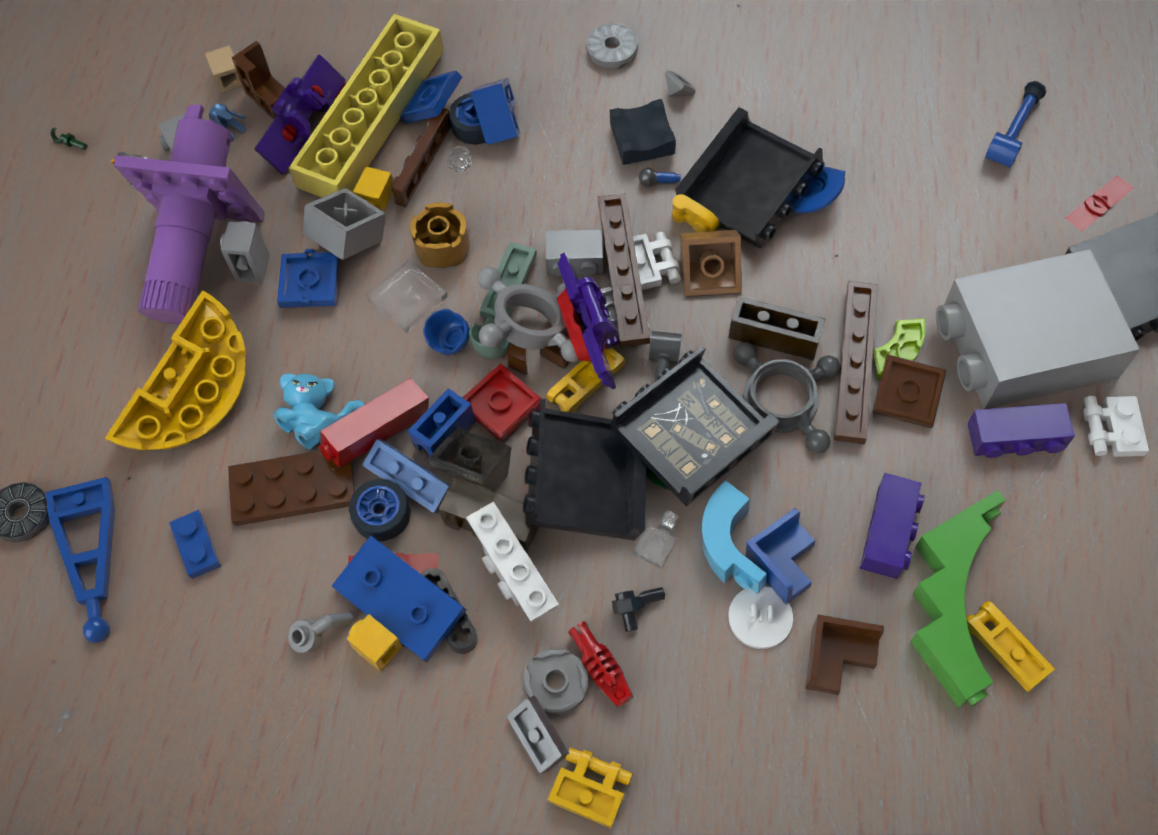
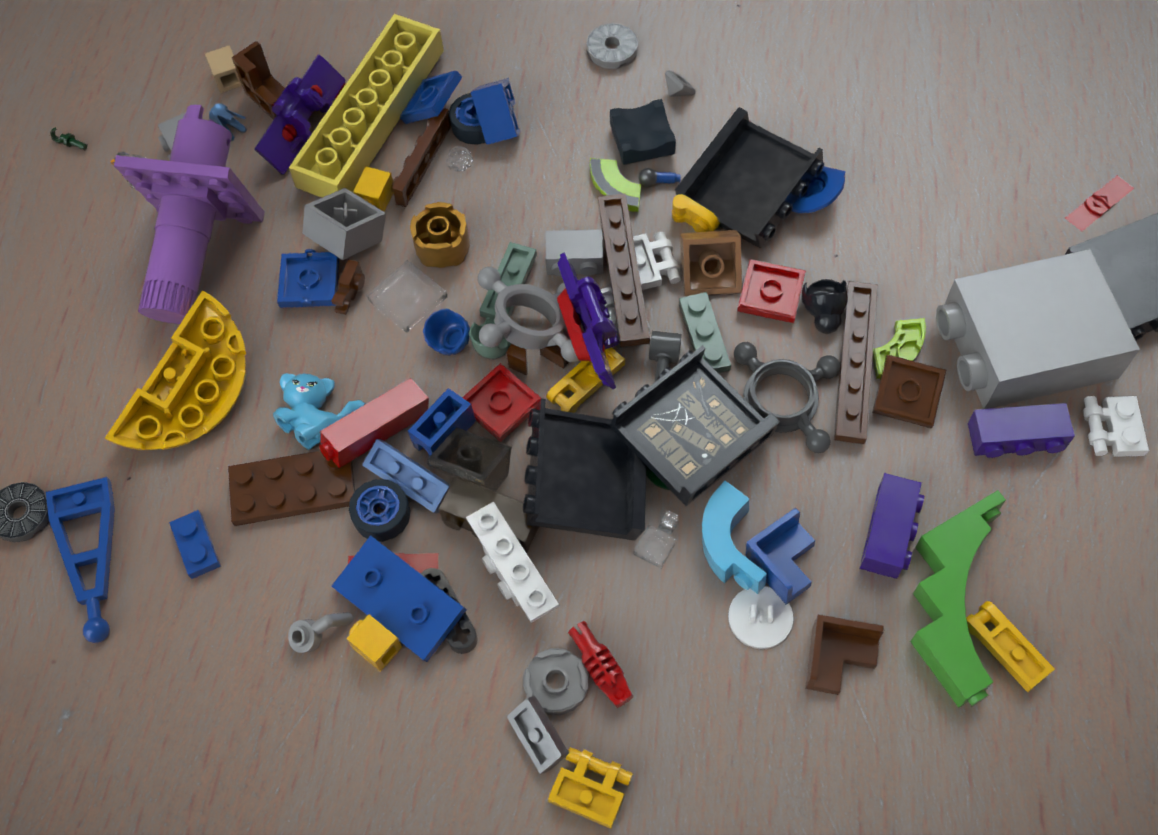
light grey brick [220,221,270,283] -> none
black piece [611,587,665,632] -> none
dark brown brick [728,296,825,361] -> none
blue piece [985,81,1046,168] -> none
none -> reddish brown plate [331,259,365,315]
none -> lime tile [590,158,641,212]
none -> sand green plate [679,292,731,373]
none -> plate [737,259,806,323]
none -> black piece [802,279,848,334]

